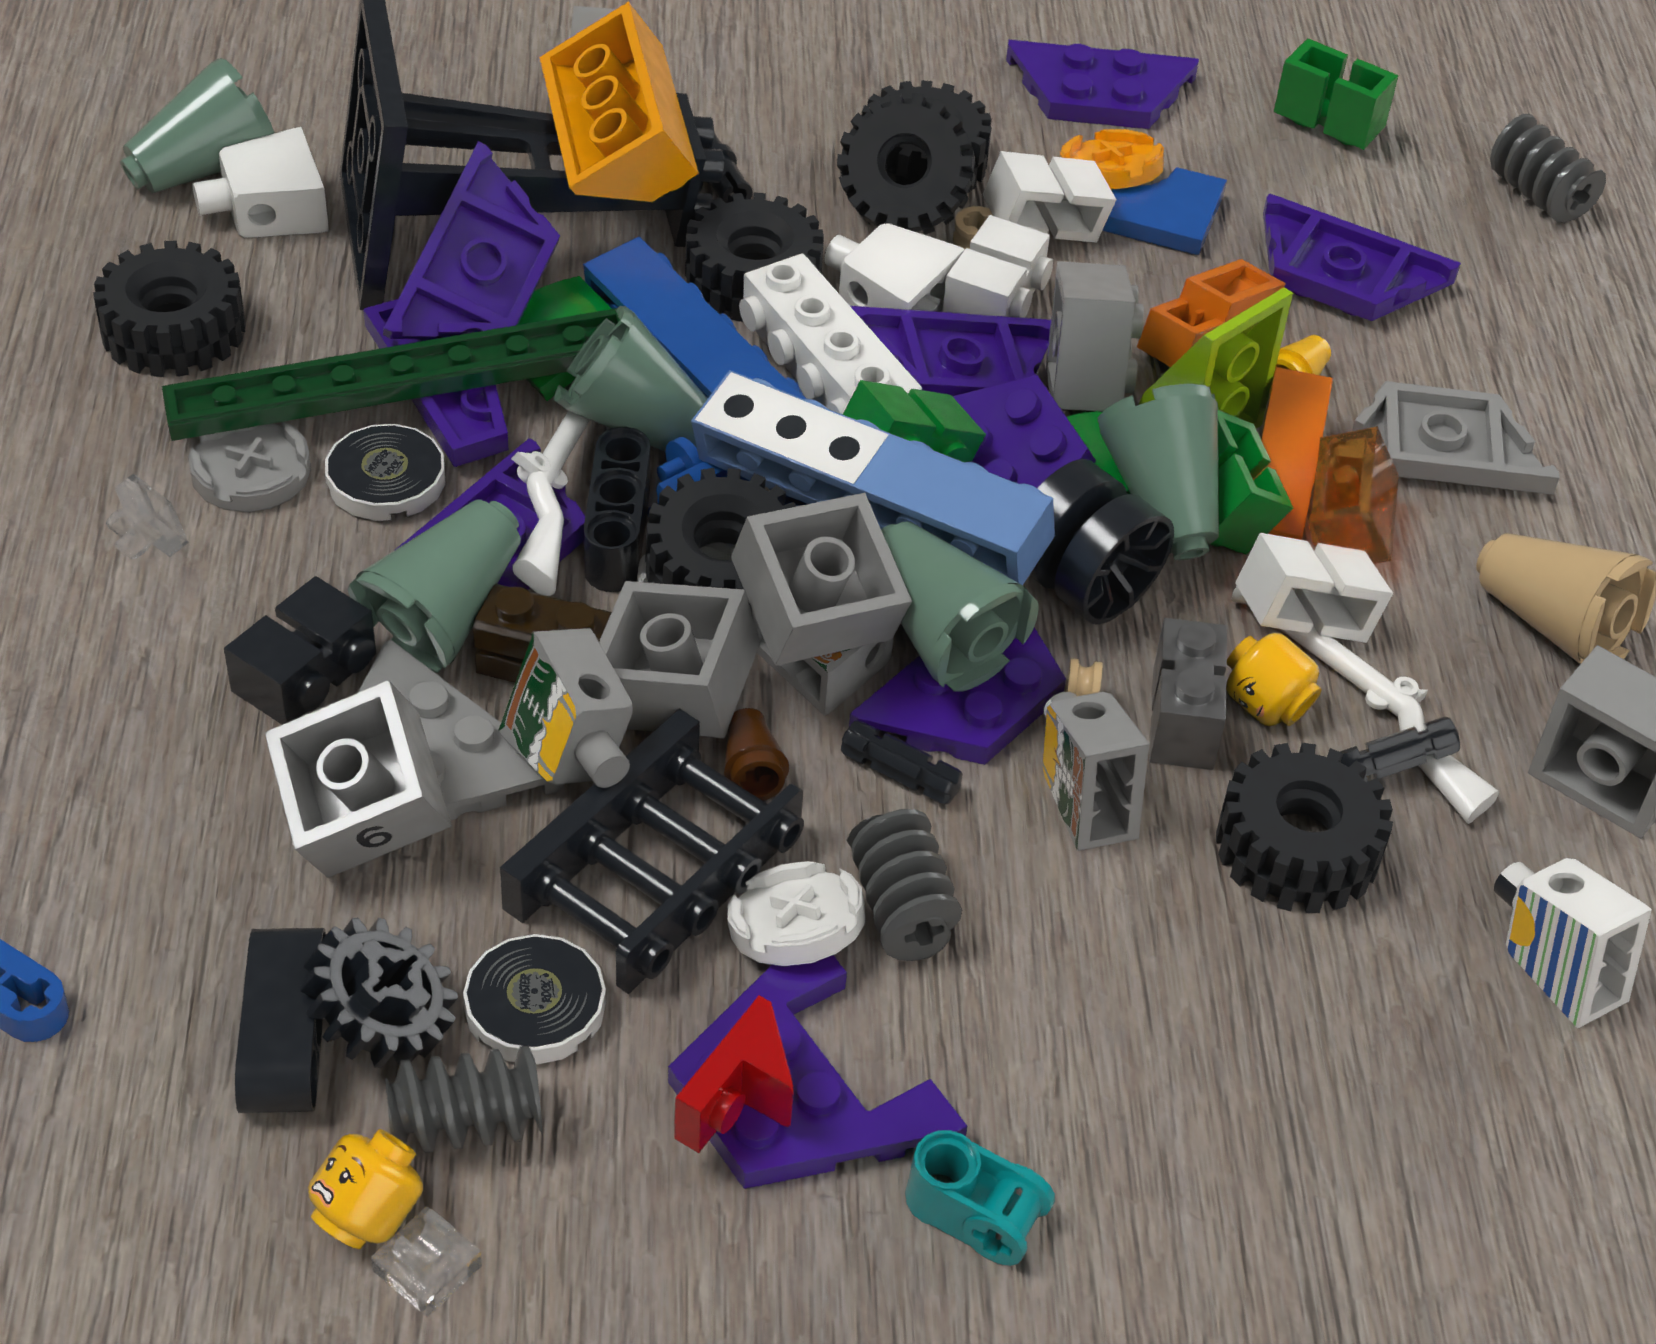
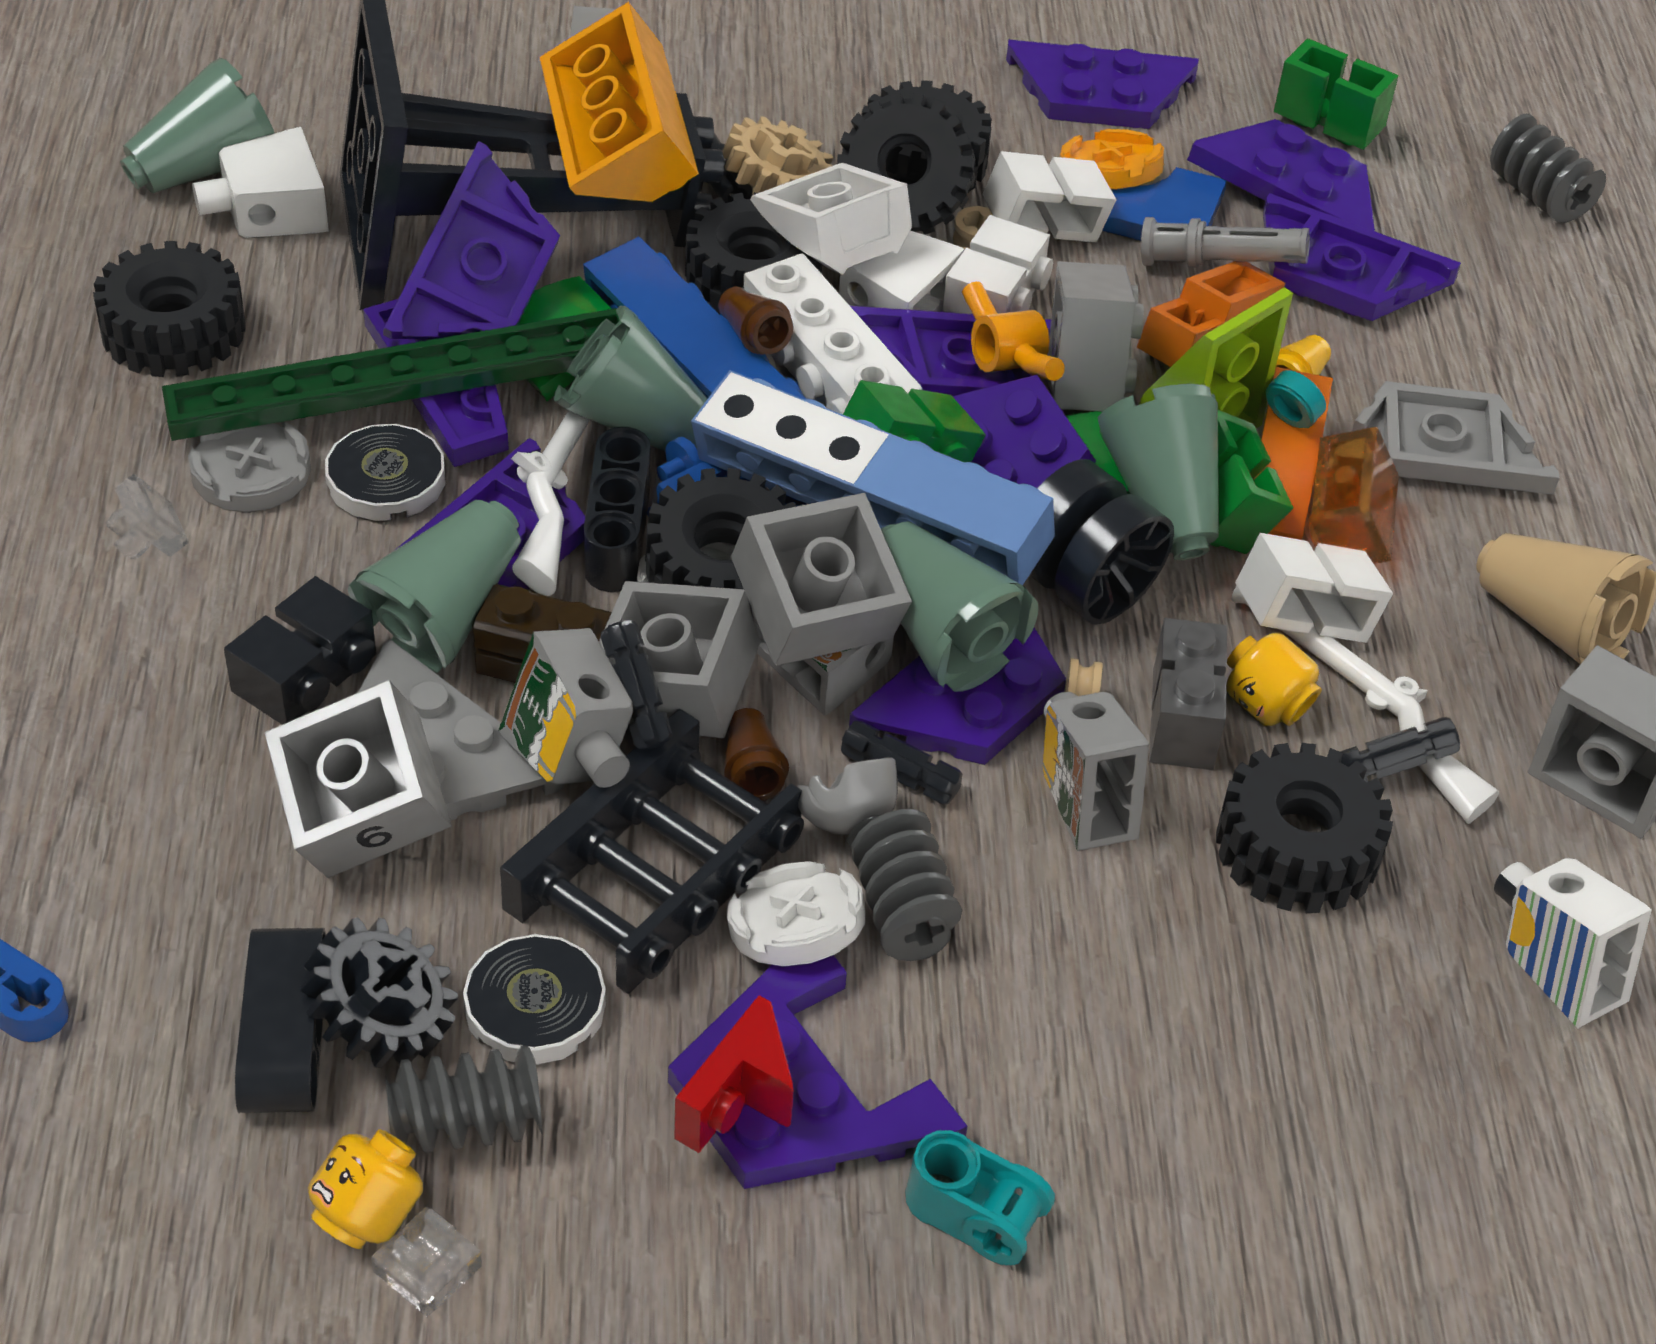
none -> black axle [600,620,673,750]
none -> reddish brown cone [718,287,794,354]
none -> tan gear [722,116,834,195]
none -> white slope [750,163,912,275]
none -> light grey hair [797,757,898,835]
none -> light orange piece [962,281,1065,381]
none -> light grey pin [1141,217,1310,267]
none -> dark purple wing [1187,119,1375,231]
none -> teal tile [1266,370,1326,429]

